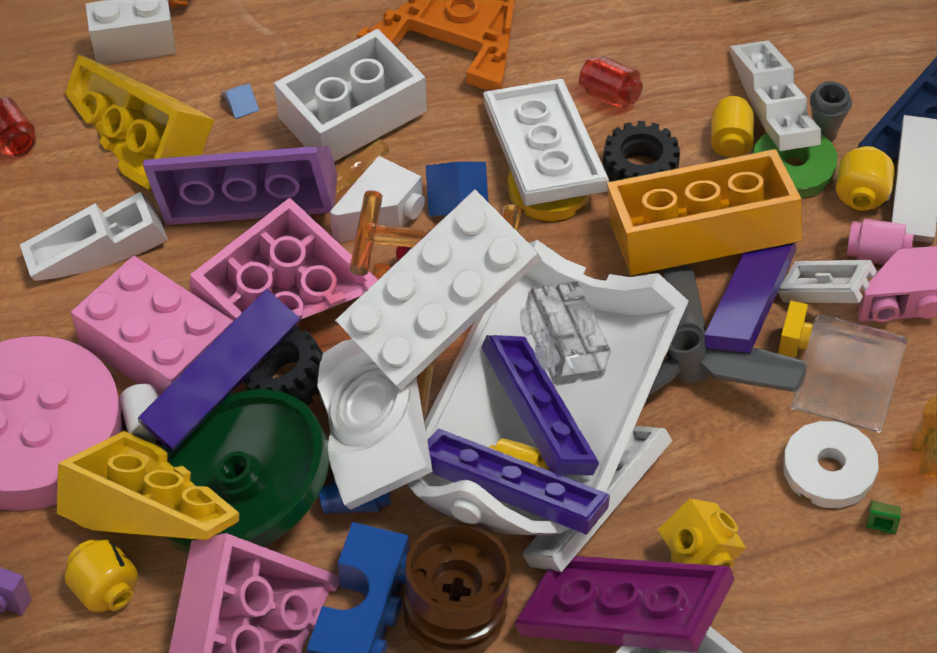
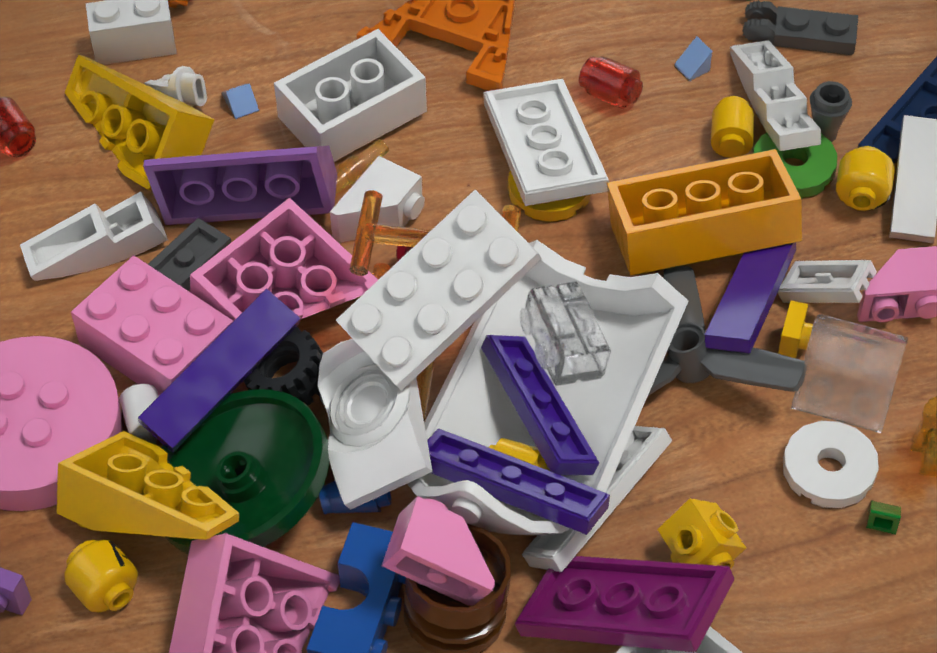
blue panel [426,162,489,216] -> none
black tyre [603,121,680,182] -> none
bright pink brick [847,218,914,265] -> none
none -> white piece [144,66,207,107]
none -> dark grey plate [148,218,231,291]
none -> bright pink slope [382,496,495,606]
none -> light blue piece [674,36,712,81]
none -> dark grey hinge [742,0,859,55]

